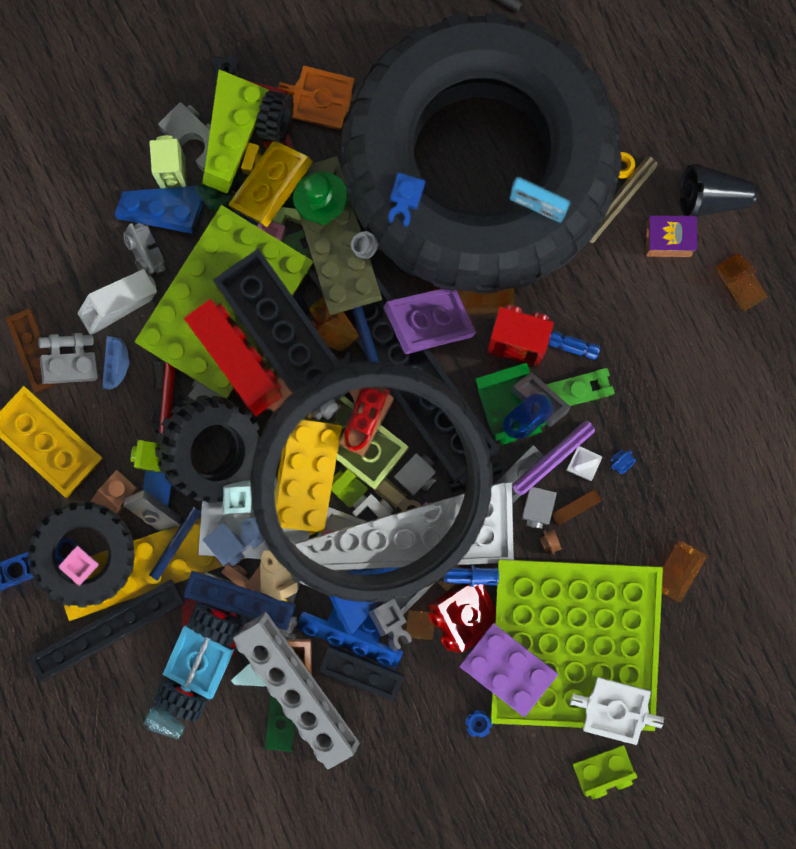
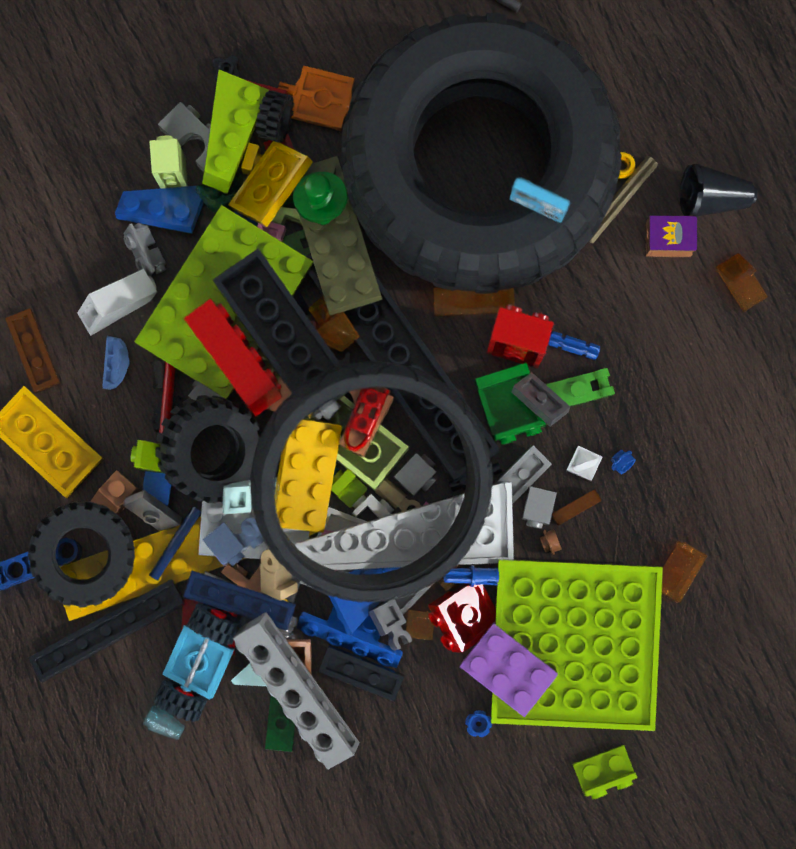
light grey plate [38,333,98,384] -> none
bright pink plate [58,546,98,585] -> none
light grey plate [351,231,378,259] -> none
dark blue bar [351,306,379,362] -> none
medium lavender plate [383,289,476,354] -> none
blue plate [389,173,425,227] -> none
clear blue plate [504,394,553,439] -> none
medium lavender axle [512,421,595,495] -> none
white plate [570,676,664,745] -> none

